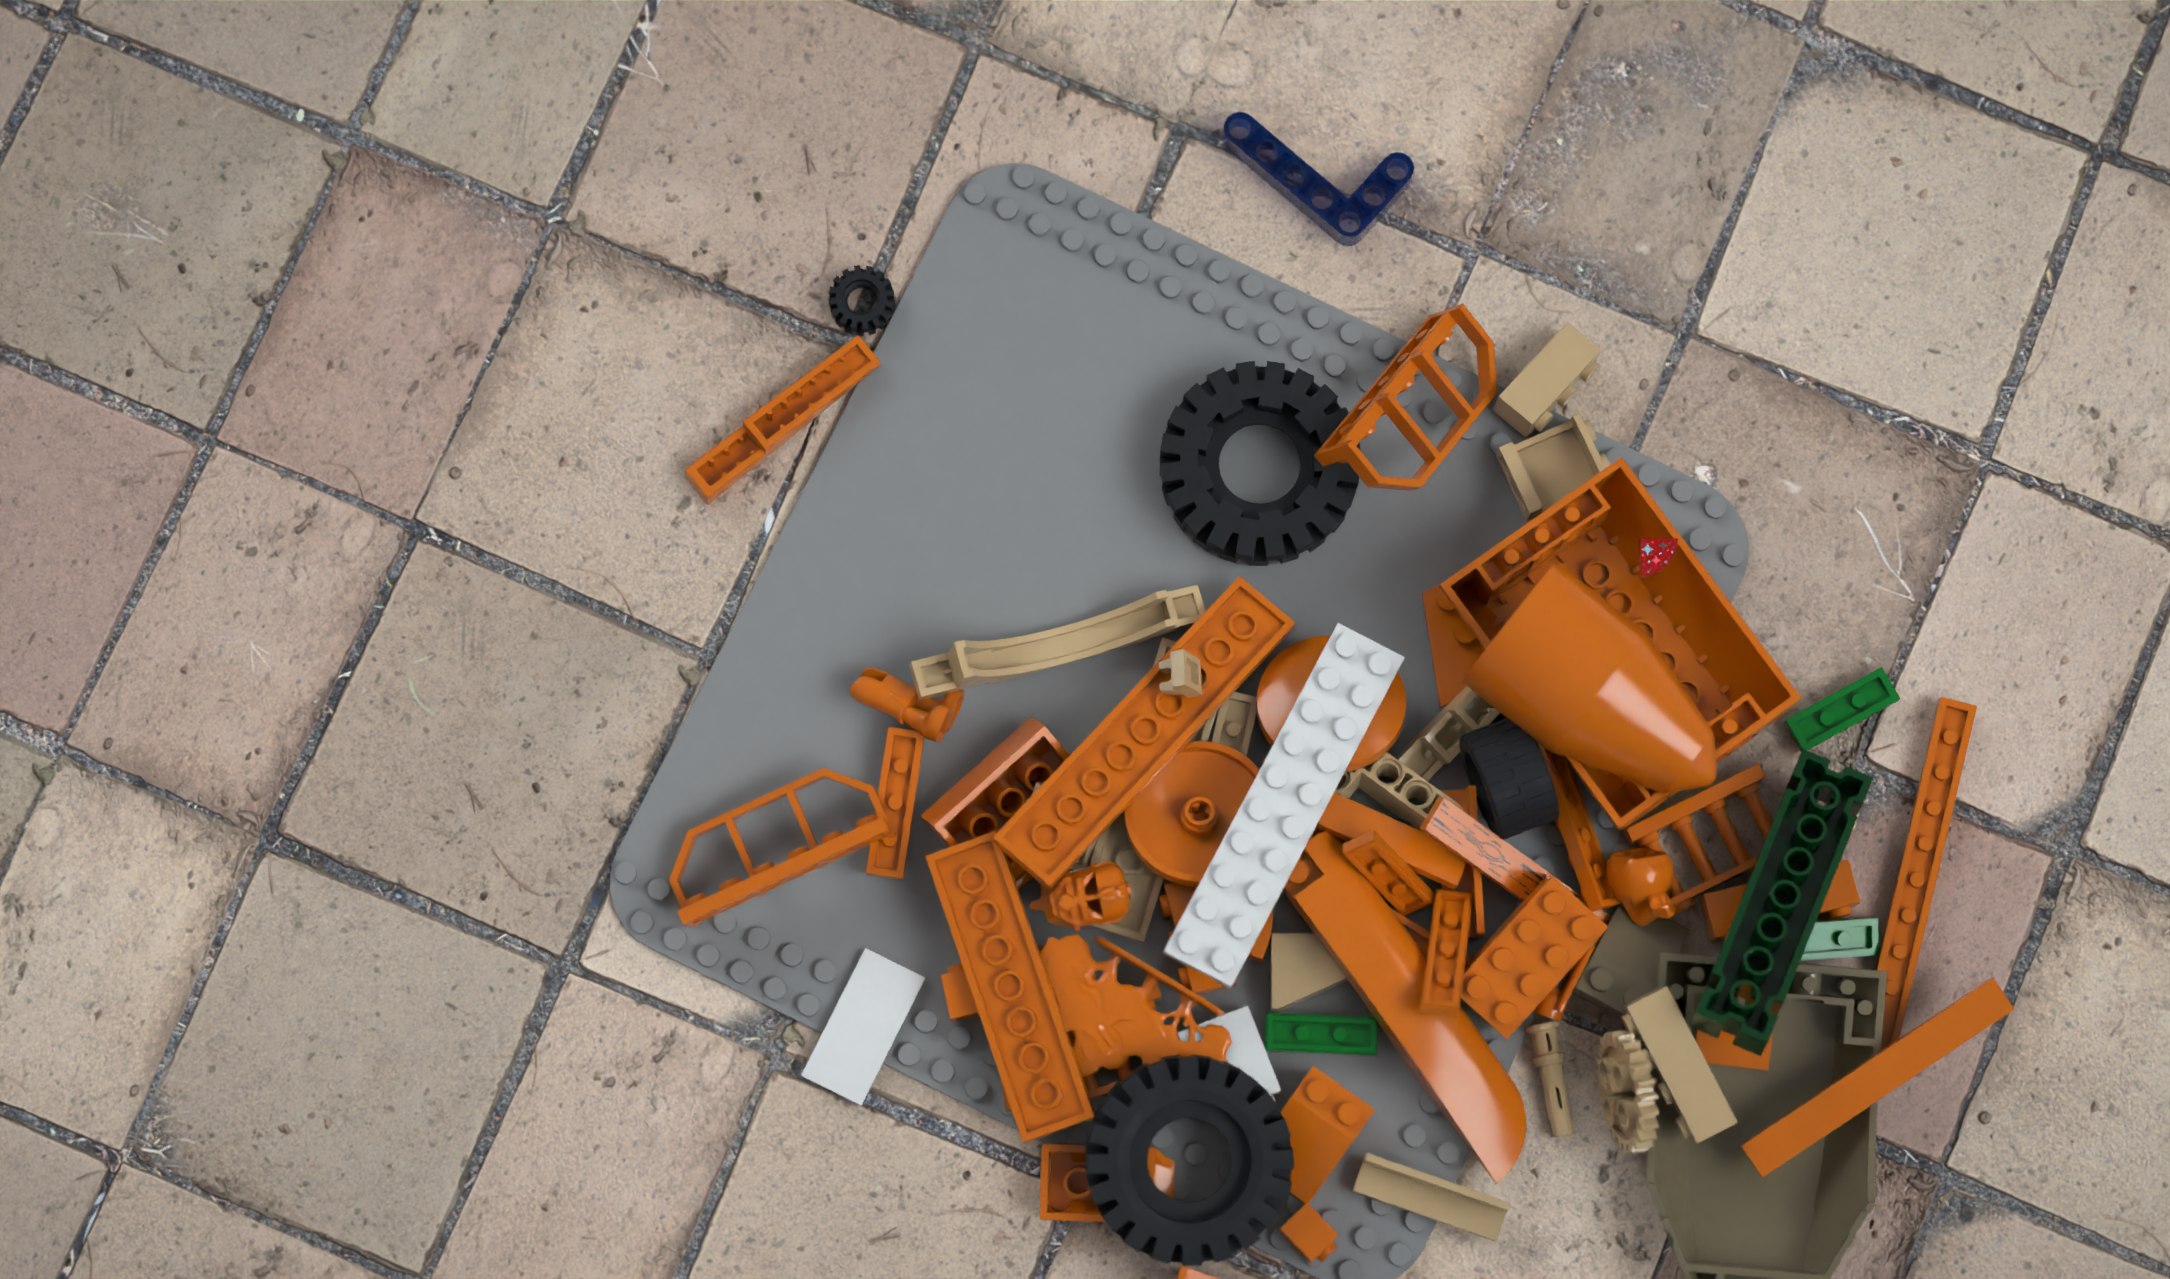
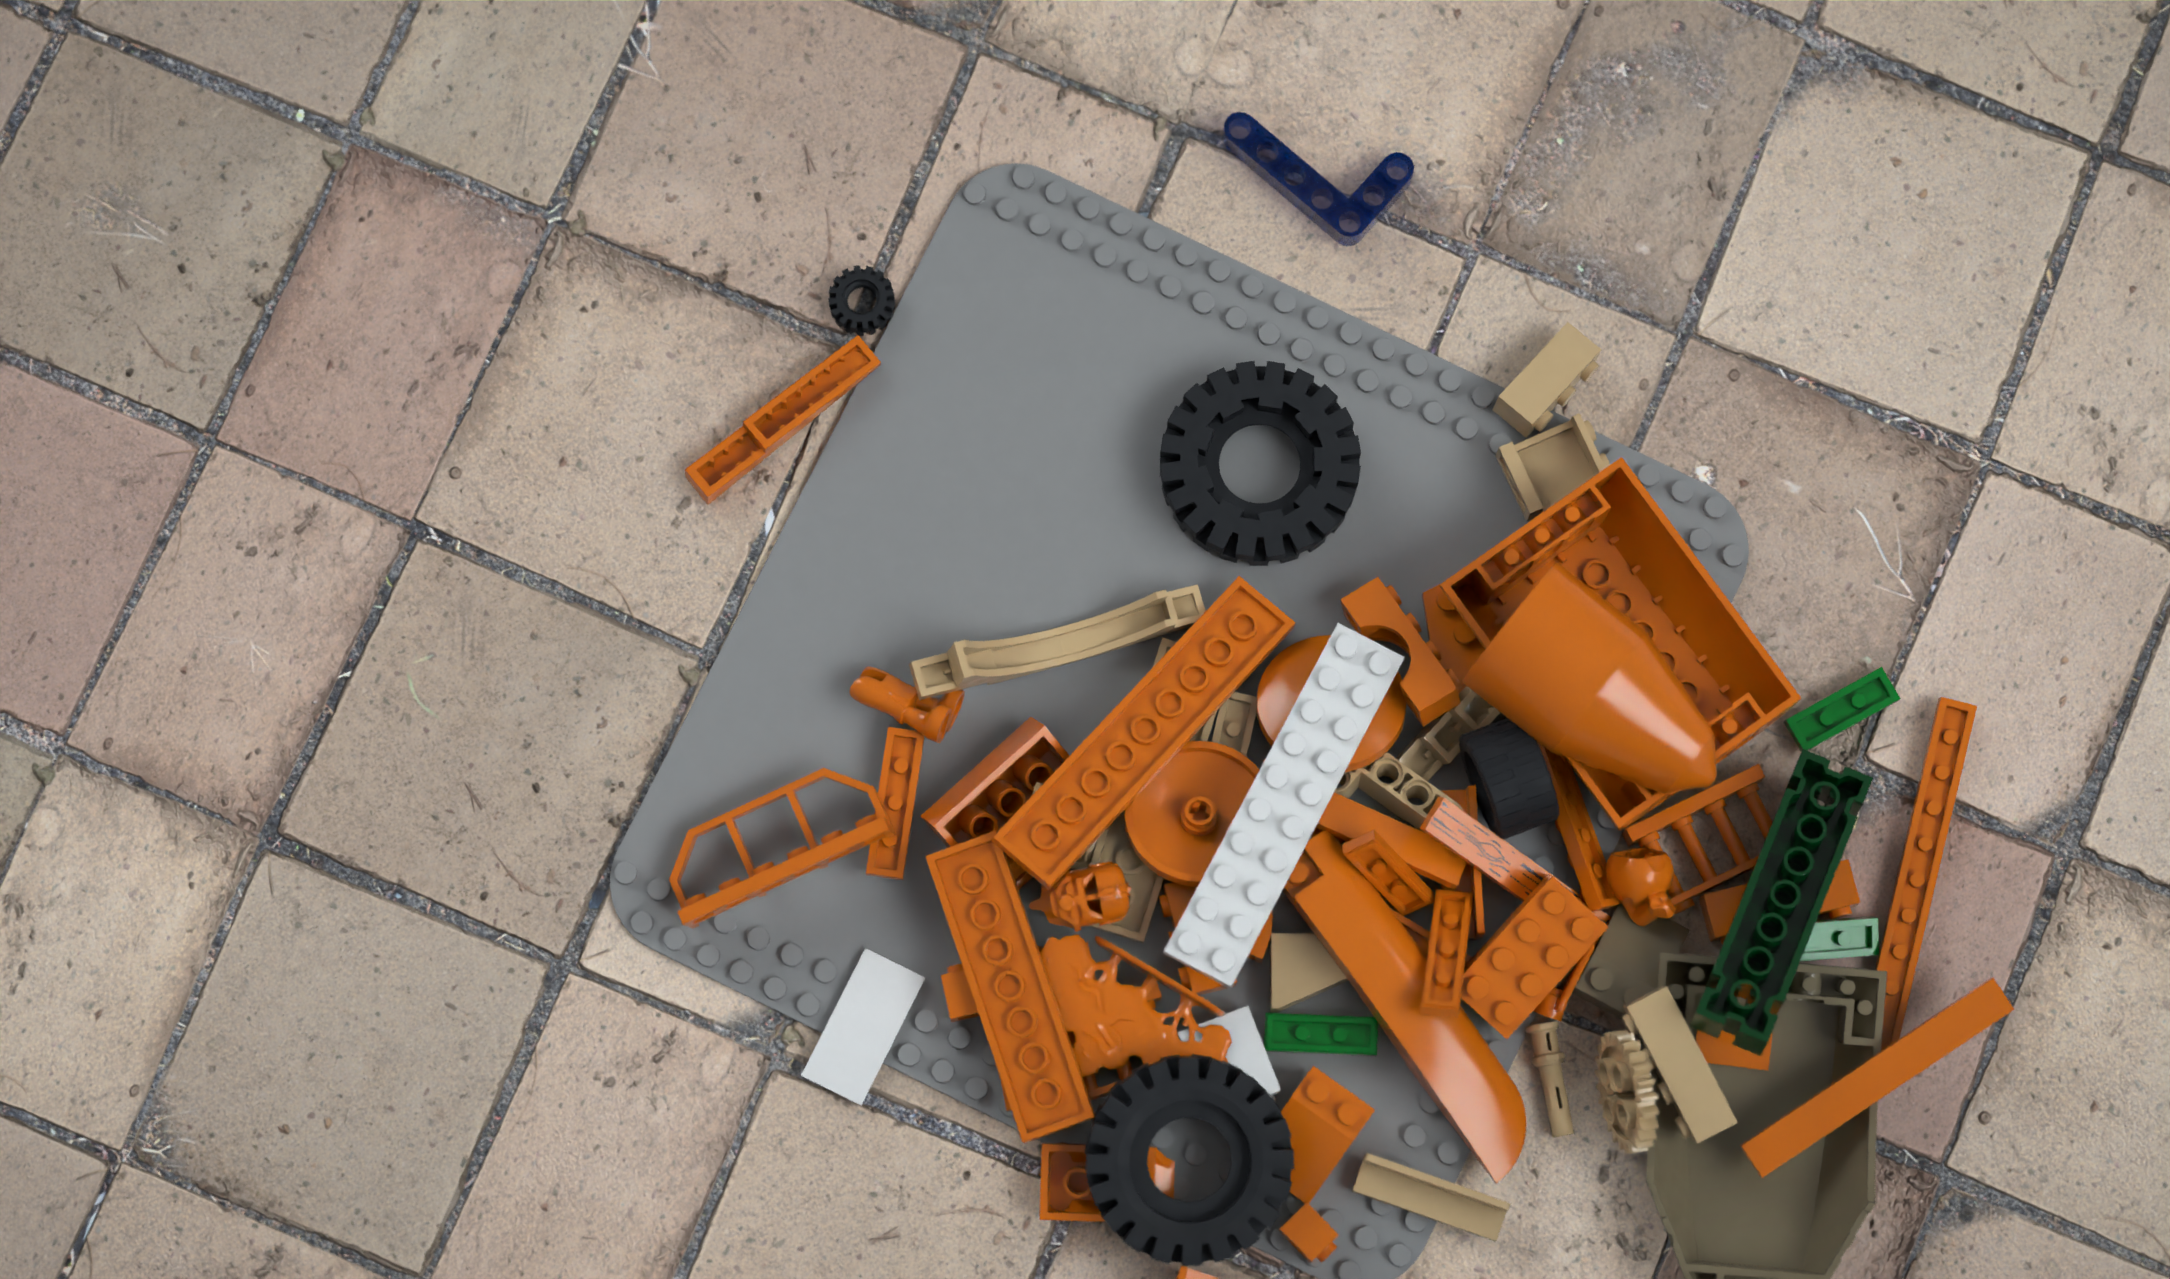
tan tile [1159,649,1202,698] -> none
orange plate [1314,304,1497,491] -> none
red tile [1638,538,1678,578] -> none
none -> orange arch [1340,577,1462,726]

